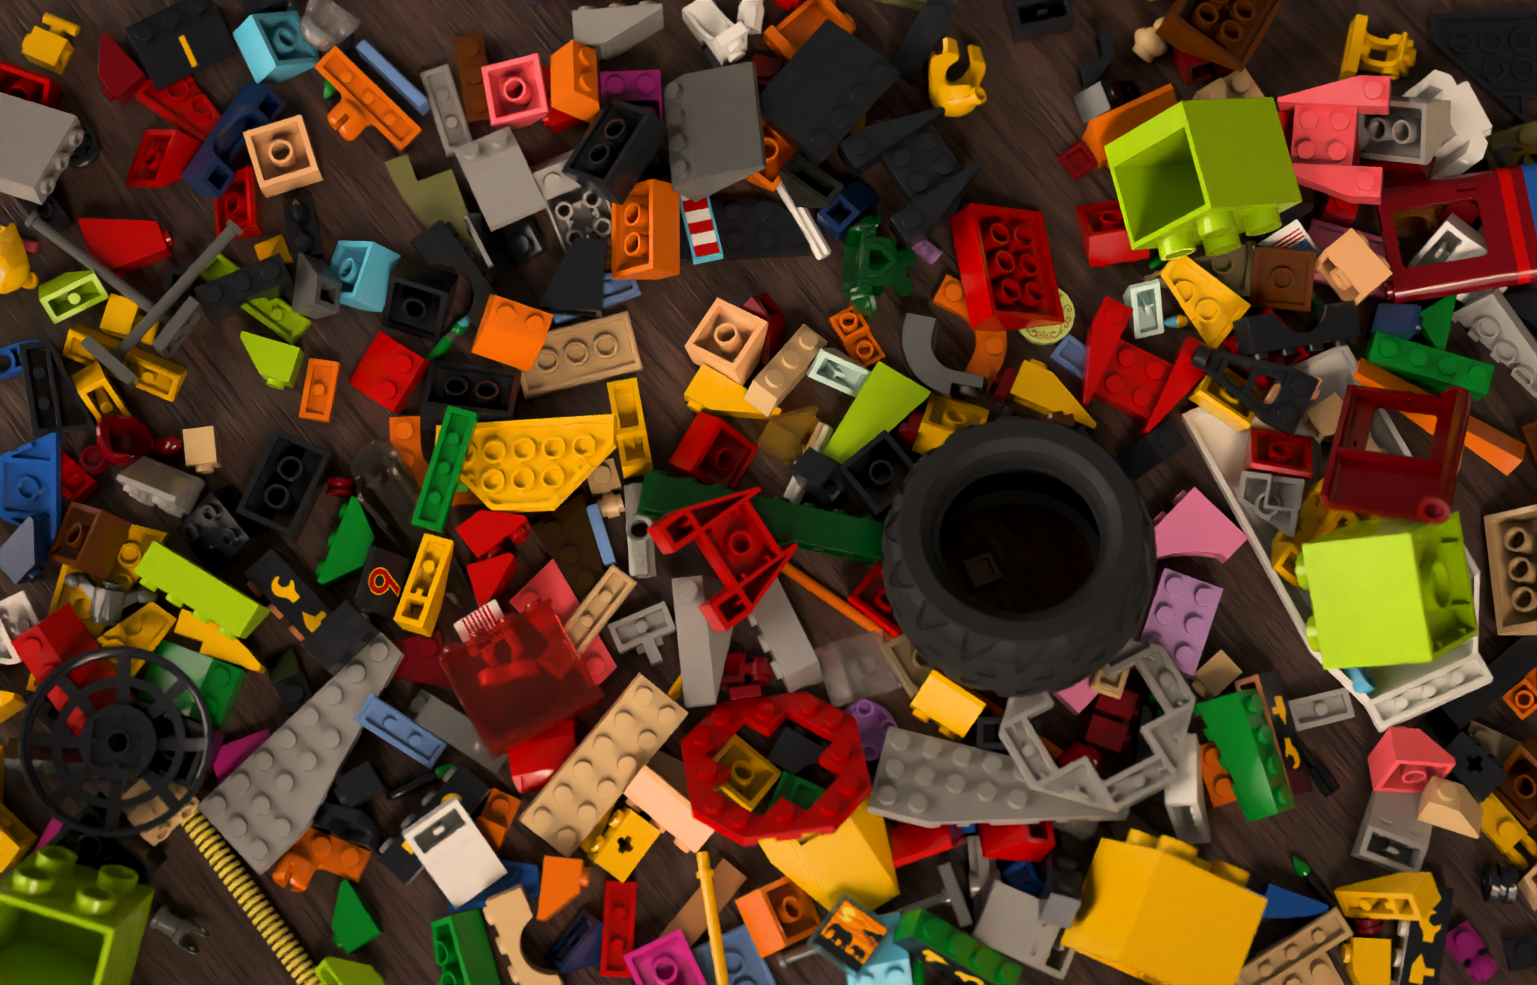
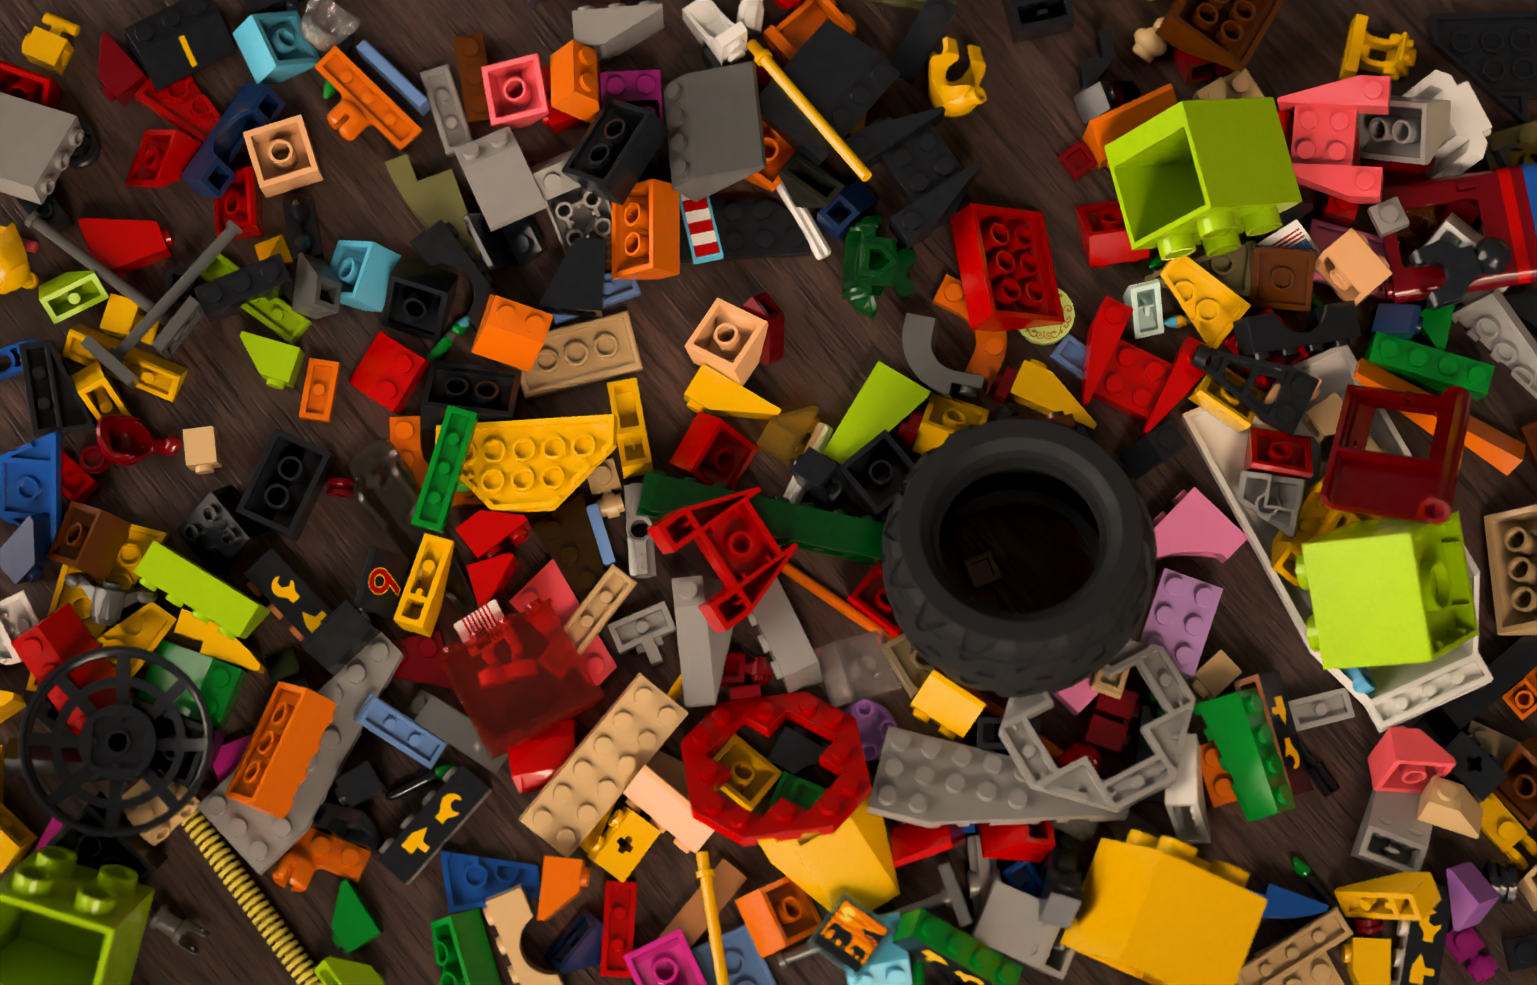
light grey slope [116,456,207,519] -> none
green slope [316,496,379,588] -> none
white slope [401,795,508,909] -> none
orange slope [475,788,522,856] -> none
tan brick [744,324,828,417] -> none
light aqua slope [806,347,871,398] -> none
orange slope [829,306,887,370] -> none
lavender piece [910,239,942,265] -> none
none -> orange slope [224,681,337,820]
none -> yellow bar [746,39,872,182]
none -> light grey plate [1367,196,1410,238]
none -> black piece [1408,237,1512,311]
none -> medium lavender slope [1446,862,1500,931]

